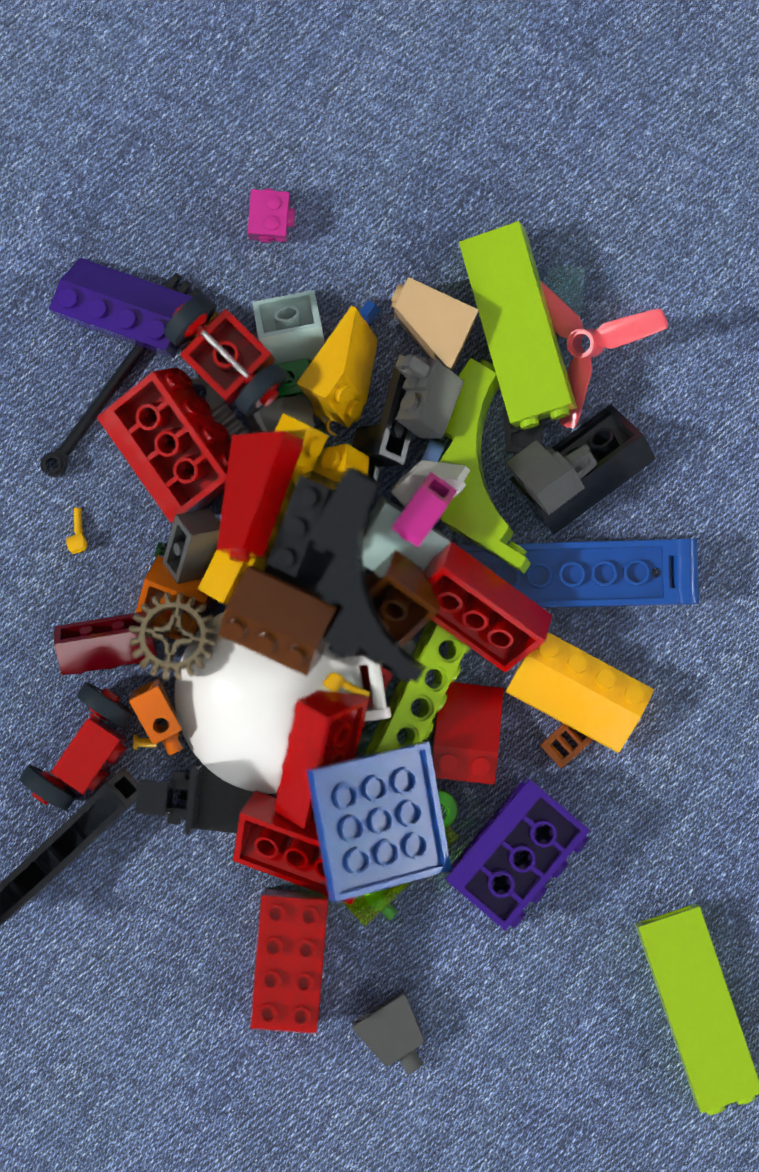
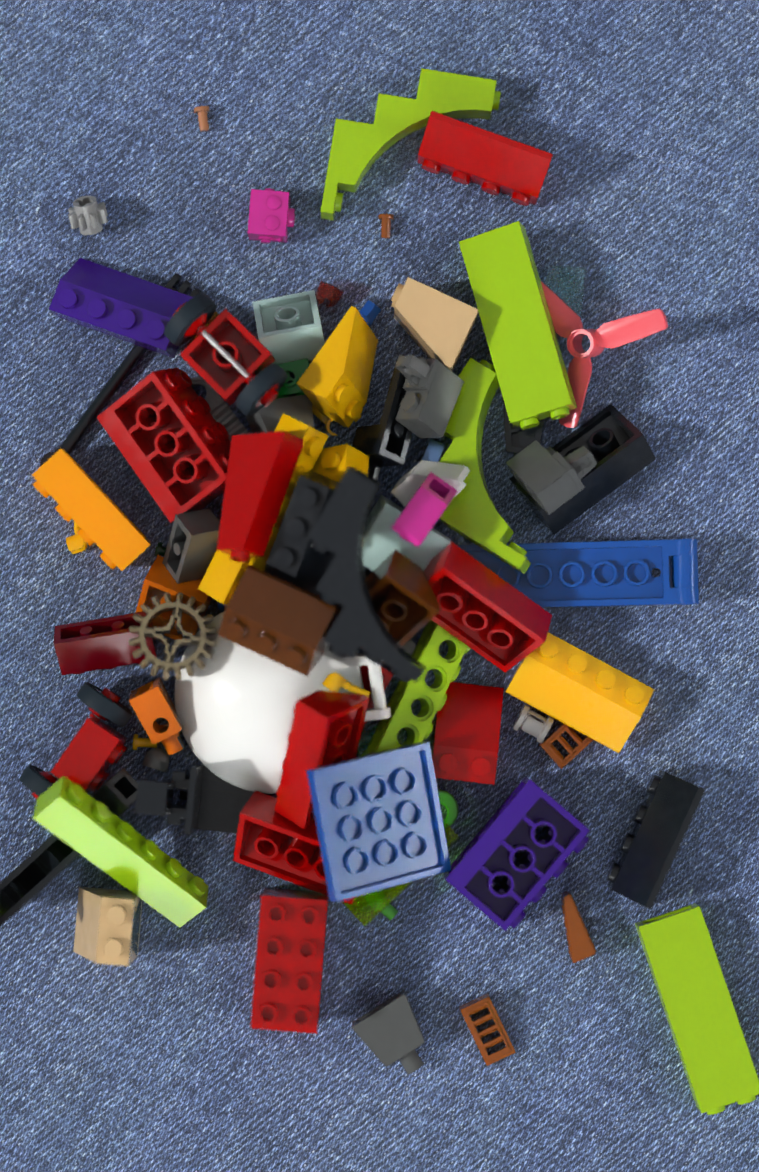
none -> light orange brick [32,448,151,571]
none -> lime brick [33,776,209,928]
none -> light grey gear [68,196,108,235]
none -> tan slope [73,887,143,966]
none -> dark grey hinge [142,748,170,773]
none -> nougat piece [194,106,210,132]
none -> clear red hinge [316,281,344,308]
none -> lime arch [320,68,501,221]
none -> dark orange piece [378,214,394,239]
none -> red slope [417,111,553,206]
none -> dark orange slope [459,993,516,1066]
none -> light grey bush [513,704,554,744]
none -> dark orange slope [561,891,596,963]
none -> black slope [606,771,705,909]

